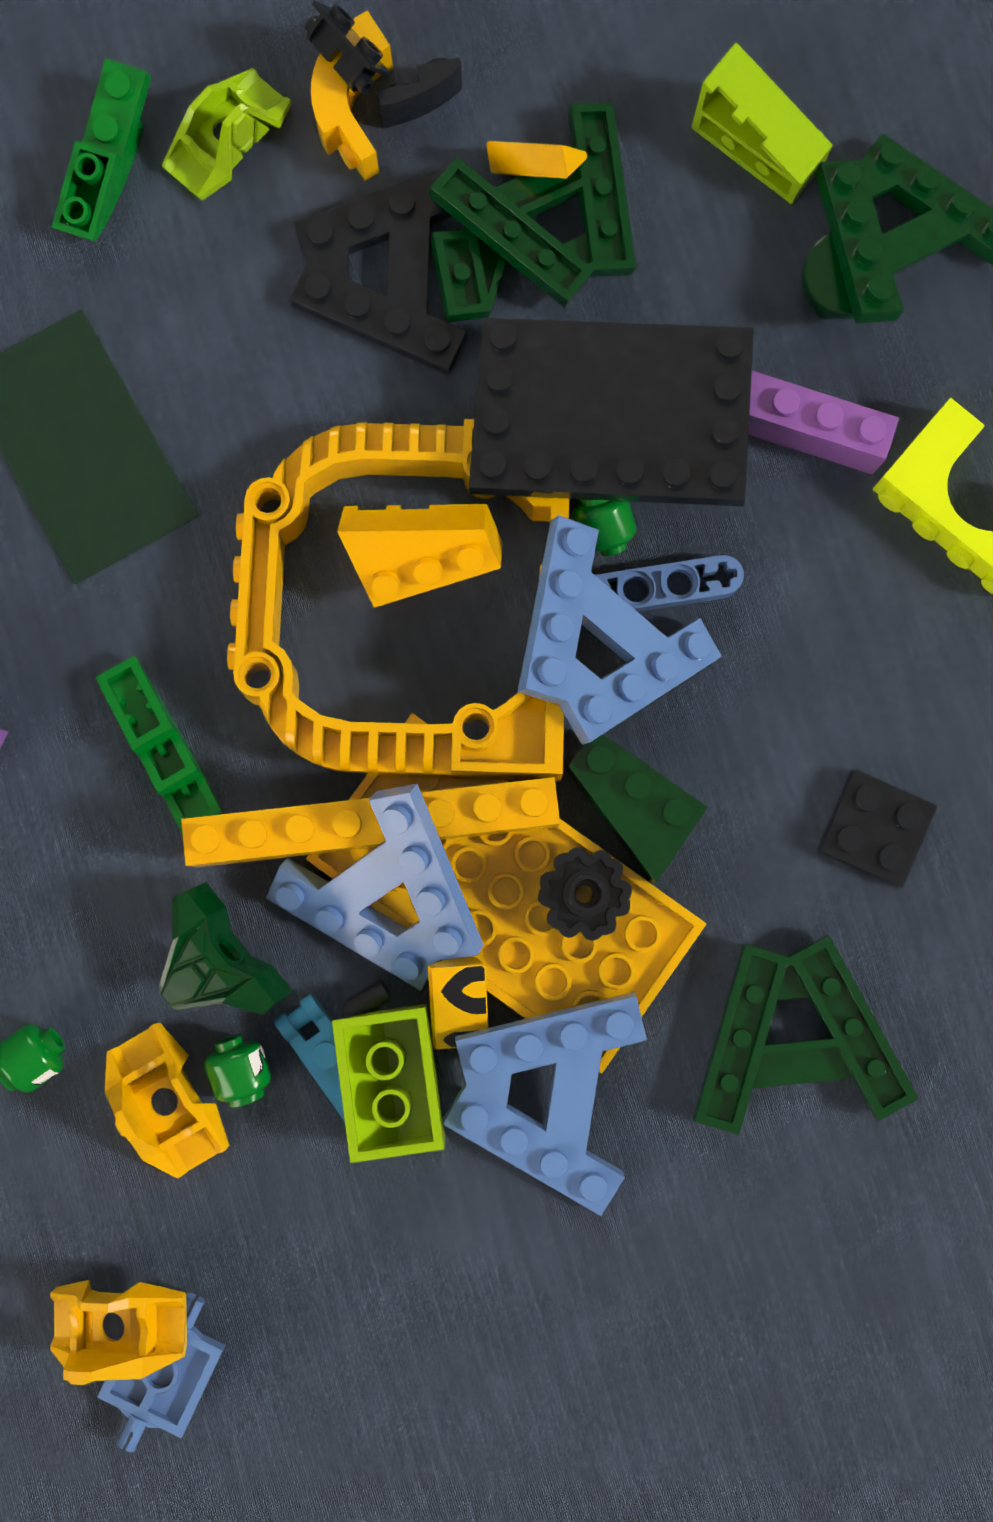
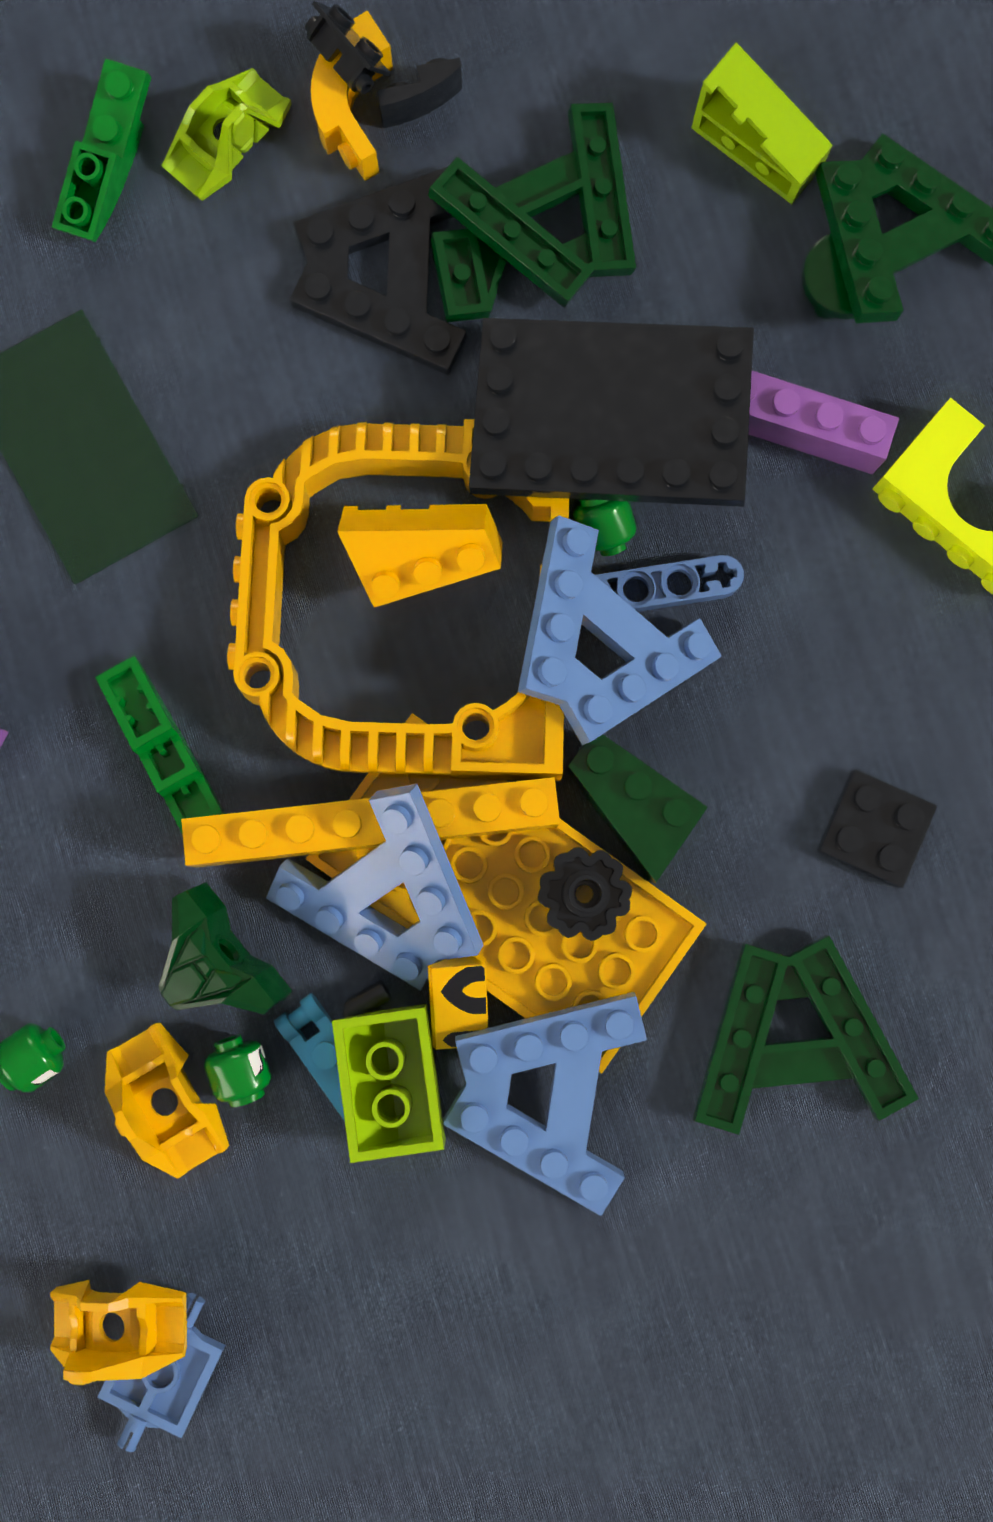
yellow slope [486,141,587,179] -> none

